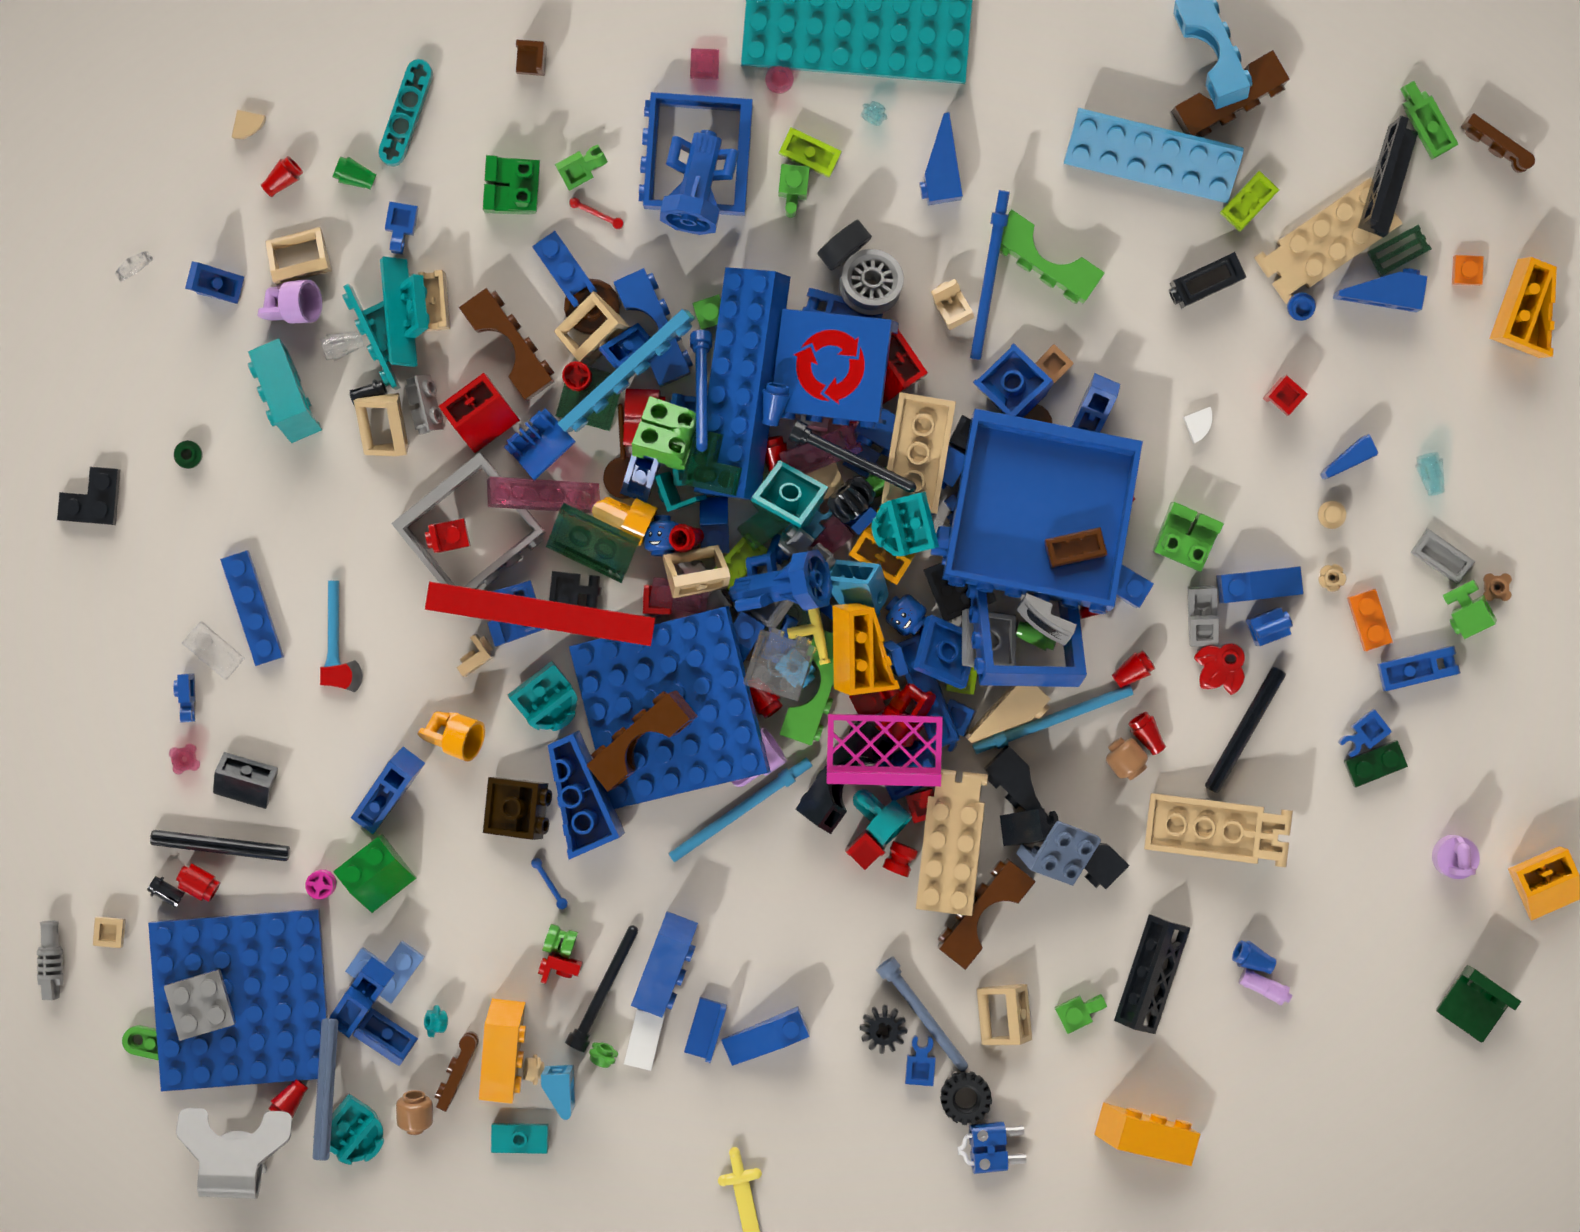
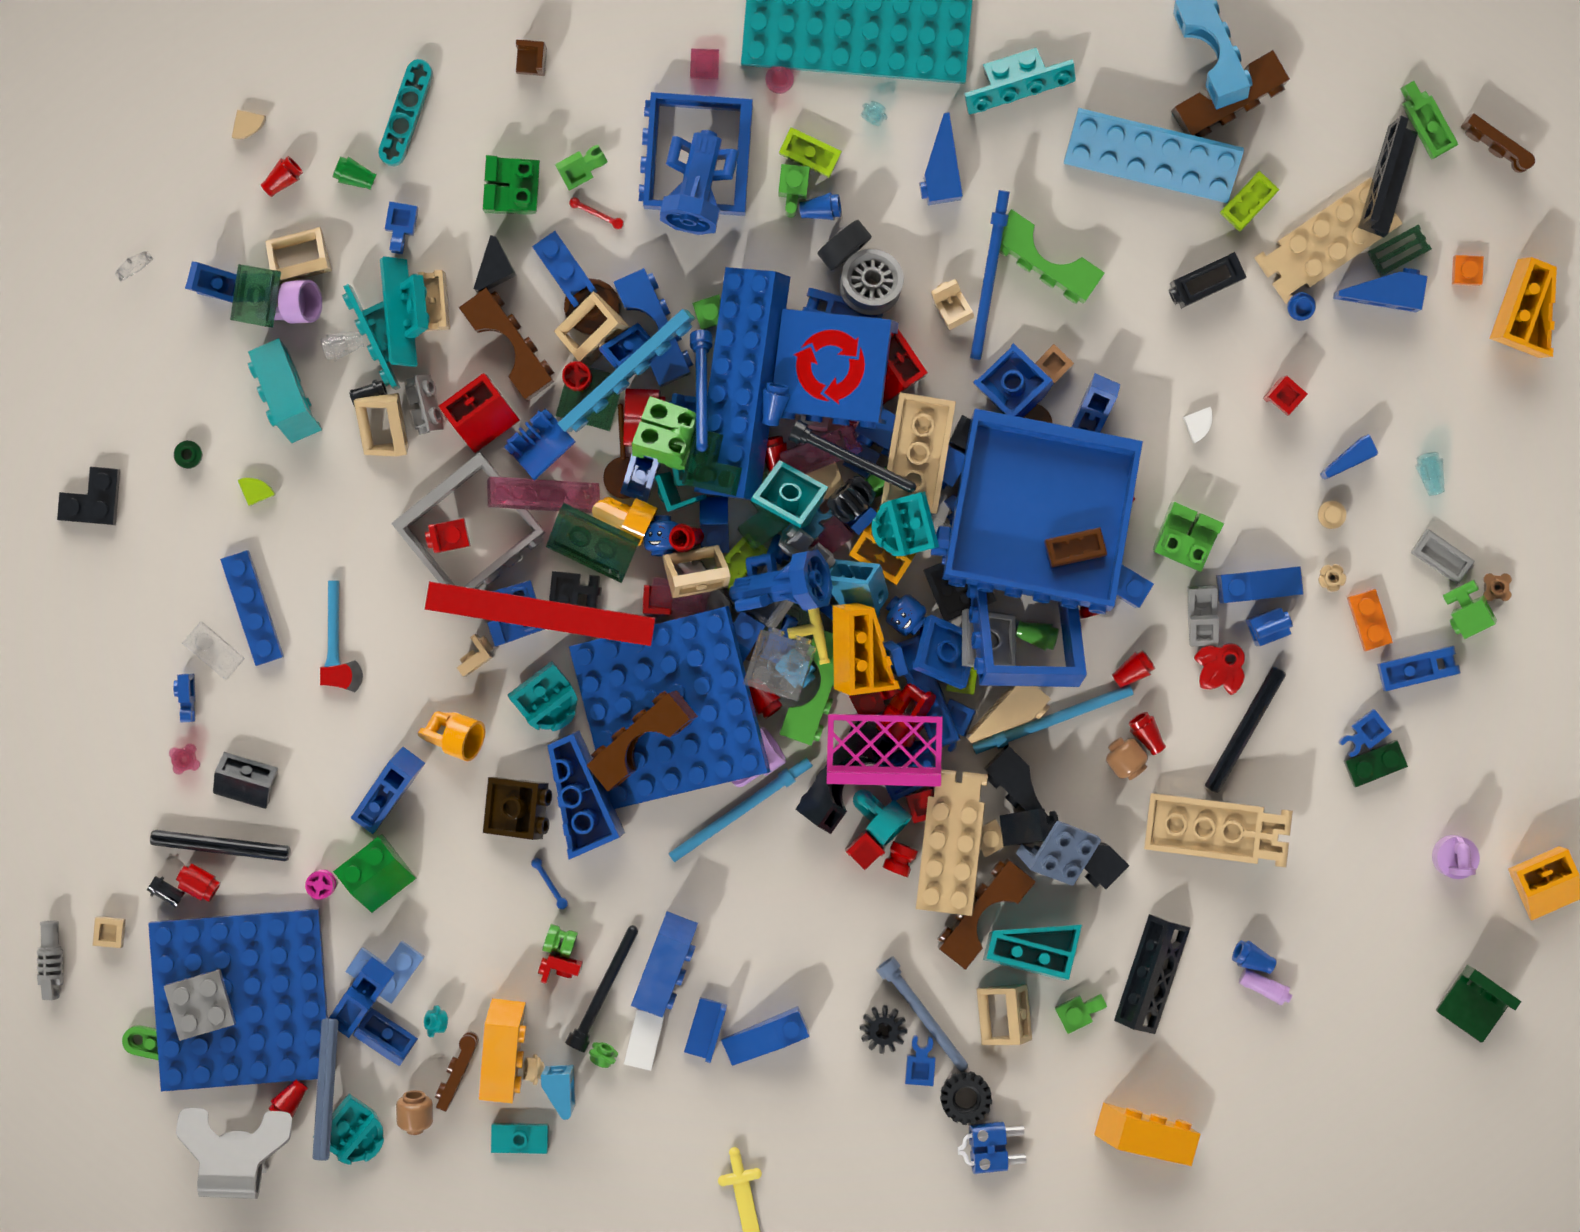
light grey slope [1017,593,1077,646] -> none
none -> clear green tile [230,264,281,328]
none -> lime tile [238,478,276,506]
none -> black slope [473,235,517,293]
none -> blue cone [799,192,842,220]
none -> teal bracket [964,47,1076,115]
none -> tan plate [980,819,1005,858]
none -> teal wedge [983,925,1082,981]

